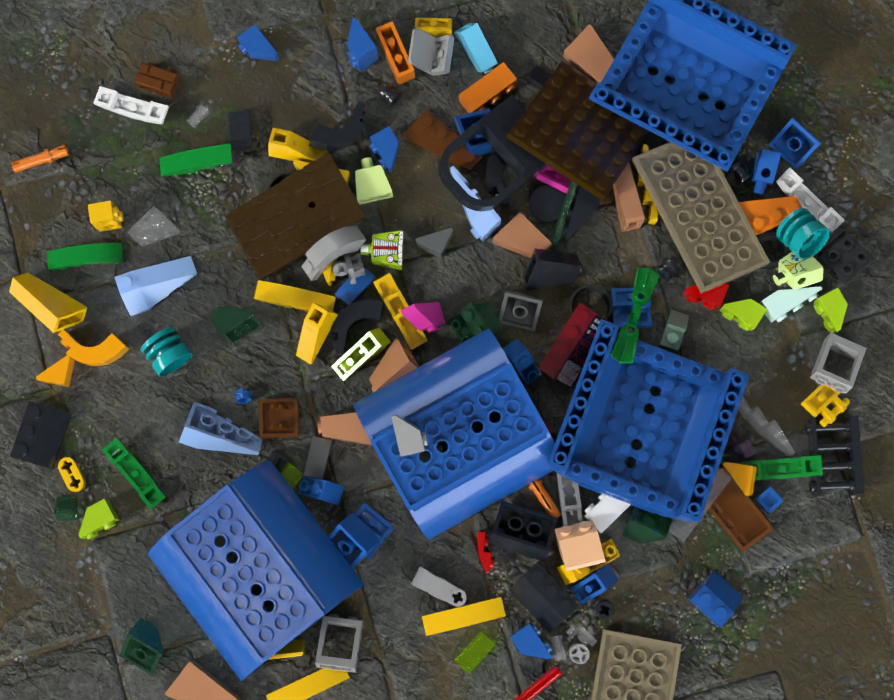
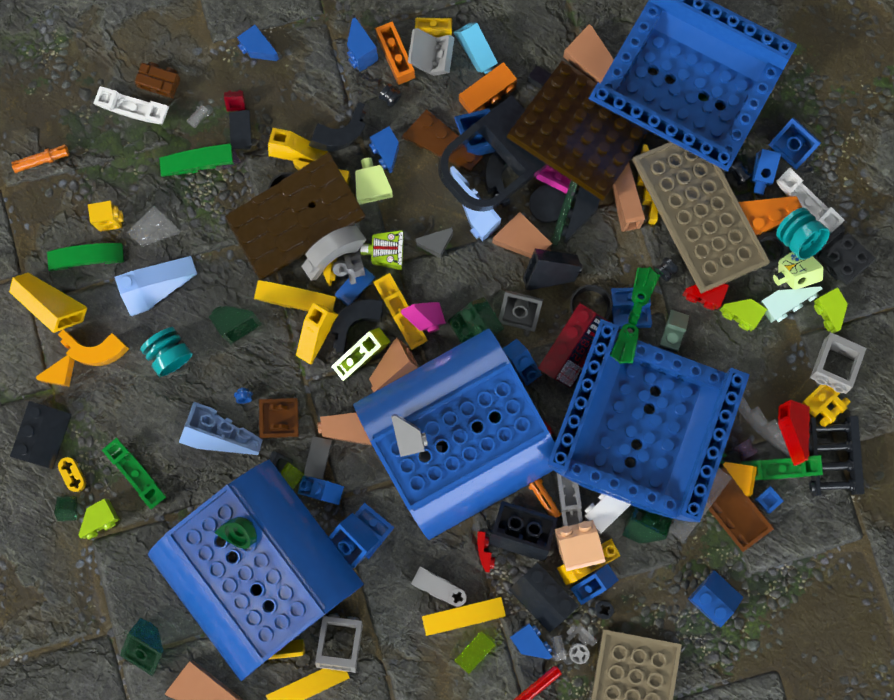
none -> dark green piece [214,517,257,549]
none -> dark red tile [224,90,246,112]
none -> red slope [778,400,810,466]

